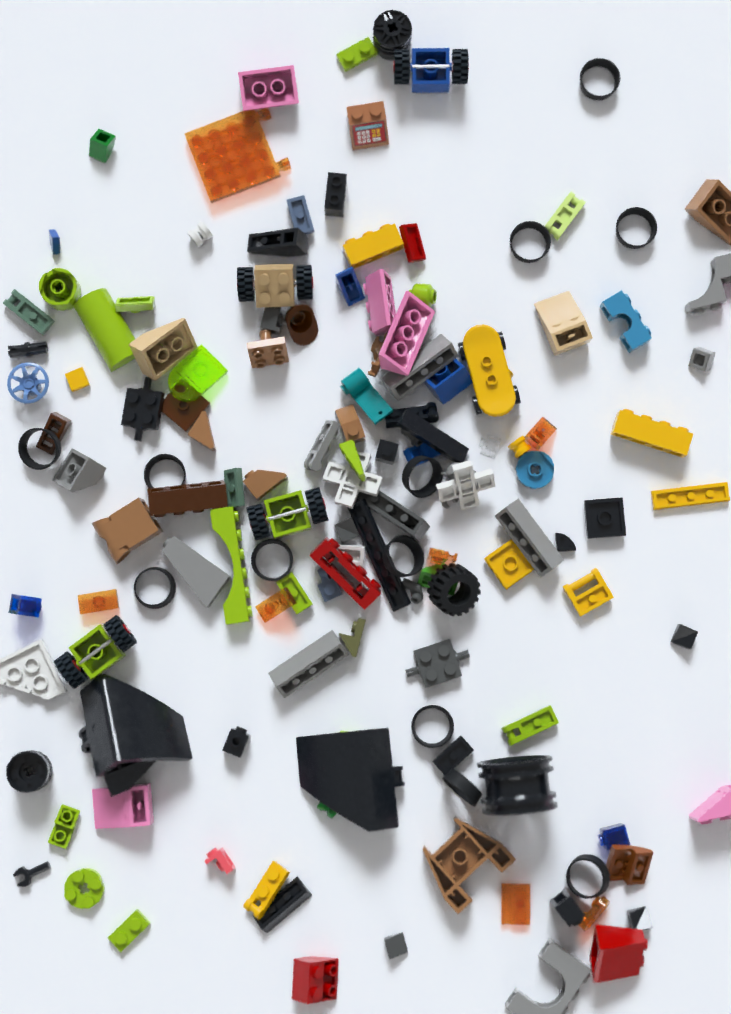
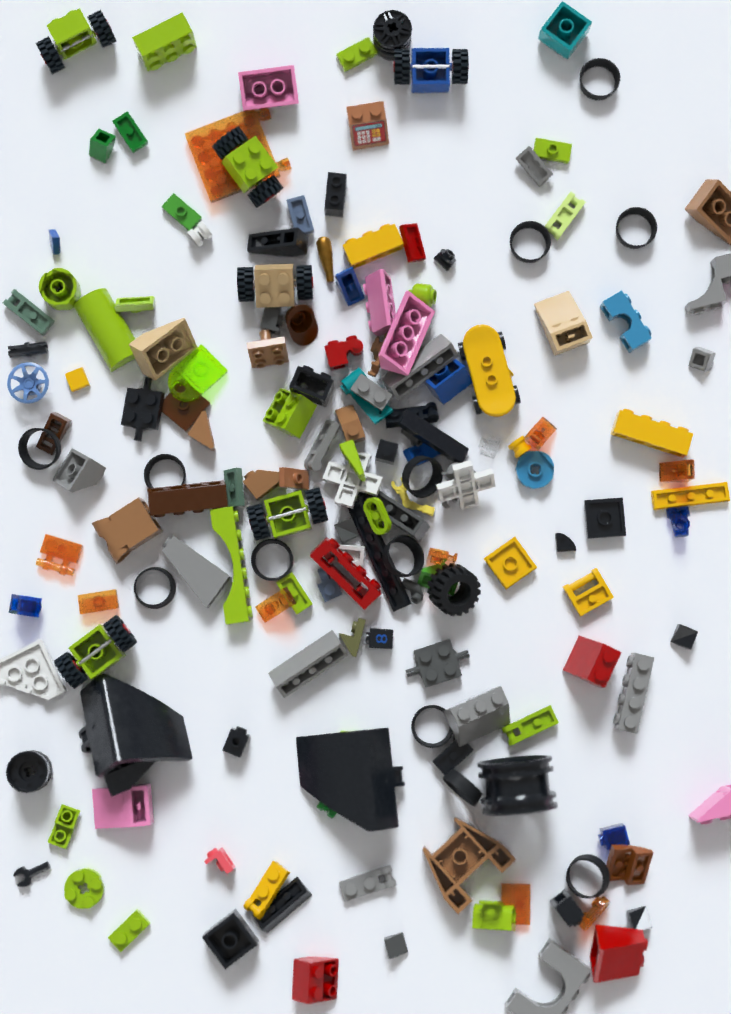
light grey brick [495,498,564,578] -> none
none -> brick [36,8,117,74]
none -> clear orange plate [36,534,84,576]
none -> green plate [112,111,149,153]
none -> lime brick [132,12,197,72]
none -> bright green plate [161,193,202,231]
none -> black brick [202,908,259,970]
none -> brick [212,126,283,208]
none -> lime slope [262,388,317,439]
none -> nougat plate [279,467,309,490]
none -> black piece [289,365,334,408]
none -> pearl gold piece [316,237,334,283]
none -> red brick [324,335,363,371]
none -> light grey plate [339,865,397,902]
none -> light grey plate [350,374,393,411]
none -> lime plate [363,497,392,535]
none -> black brick [365,628,393,649]
none -> light yellow piece [391,477,435,516]
none -> black plate [434,249,456,271]
none -> light grey slope [444,686,510,747]
none -> lime piece [472,900,516,931]
none -> light grey plate [515,146,553,187]
none -> lime plate [533,138,572,164]
none -> teal brick [538,1,592,60]
none -> red slope [563,636,622,688]
none -> light grey brick [613,653,655,734]
none -> clear orange slope [659,459,695,482]
none -> clear blue plate [666,506,690,537]

